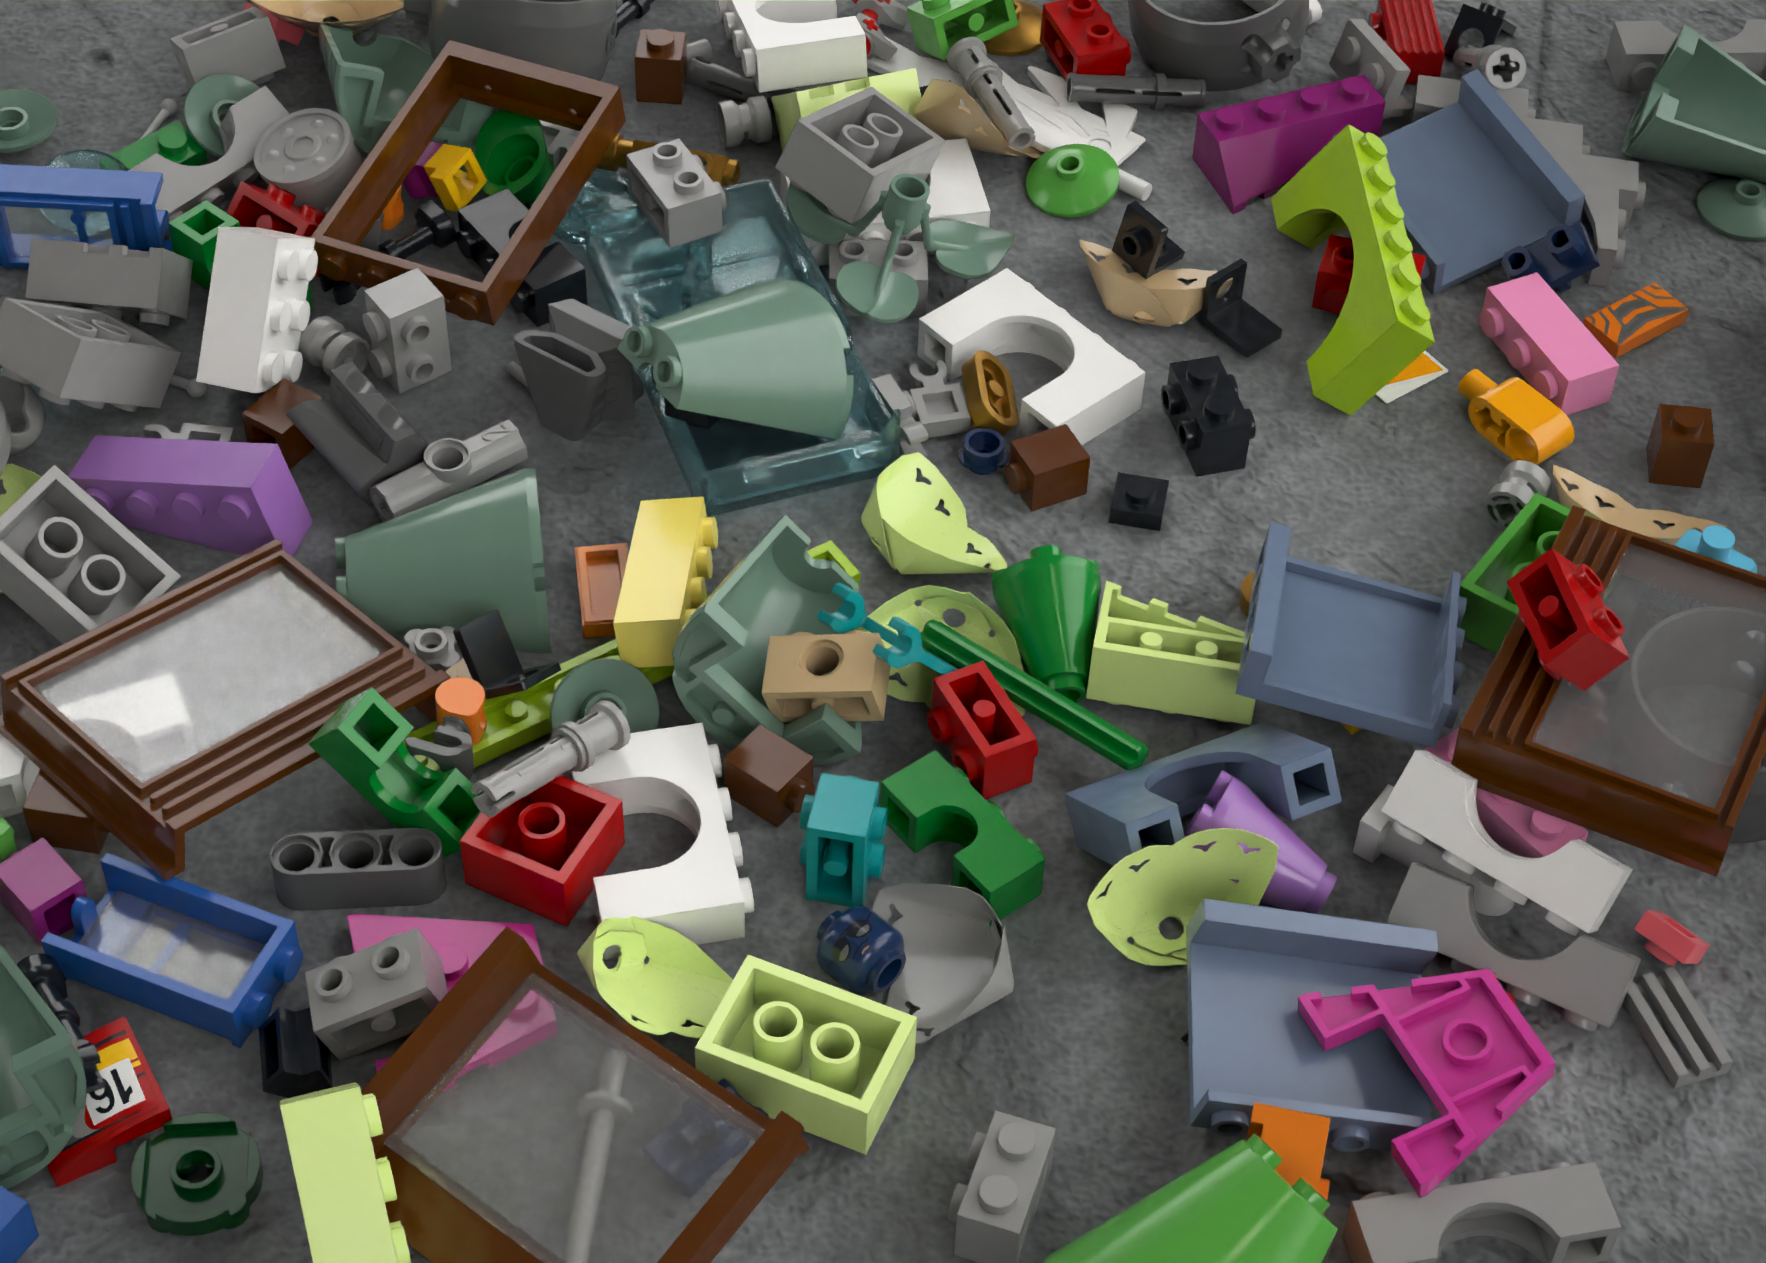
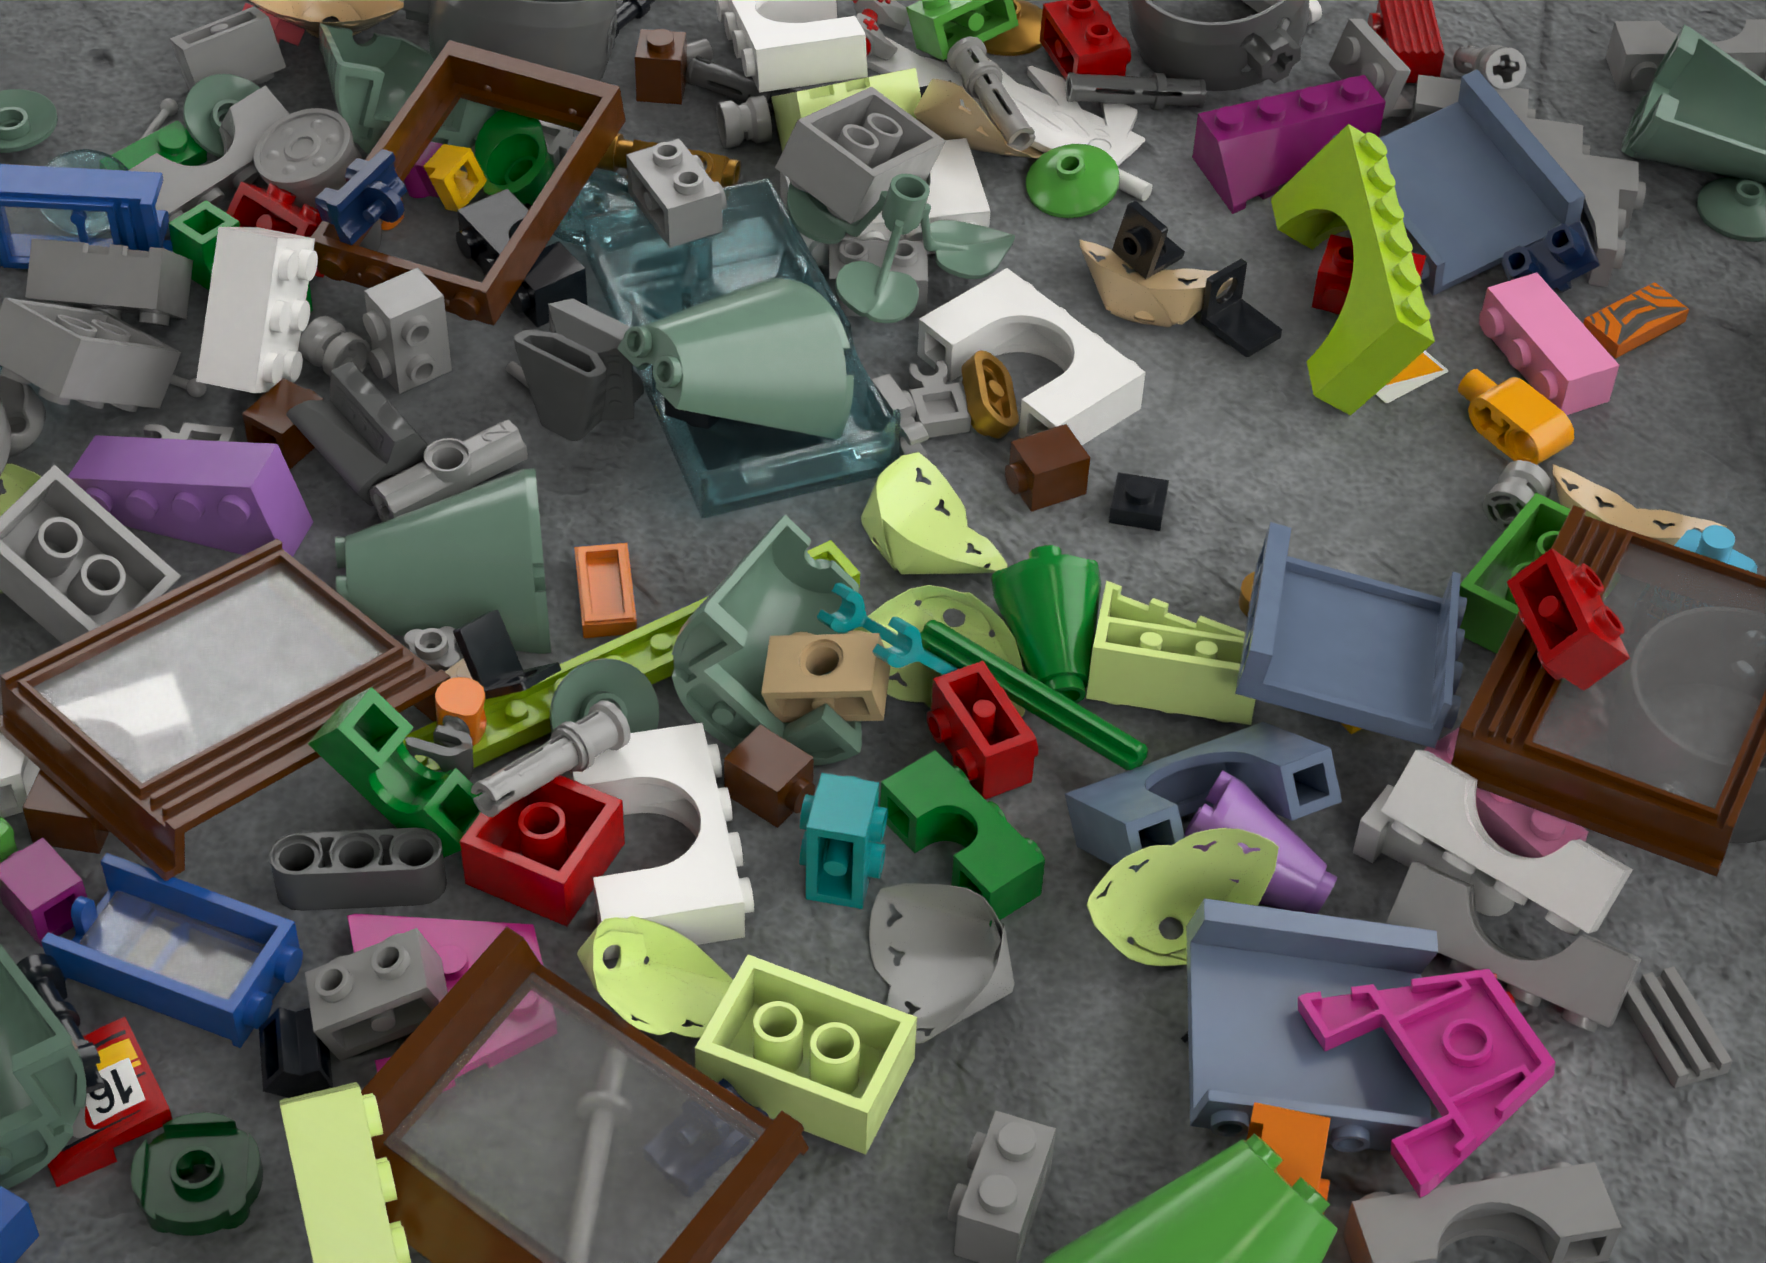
black piece [319,200,456,305] -> none
light yellow brick [613,496,718,668] -> none
dark blue head [816,905,906,995] -> none
dark blue plate [958,428,1009,475] -> none
black brick [1161,355,1256,477] -> none
black bracket [1444,2,1517,66] -> none
coral plate [1634,910,1710,967] -> none
reddish brown brick [1646,404,1715,488] -> none
none -> dark blue hips [315,149,407,245]

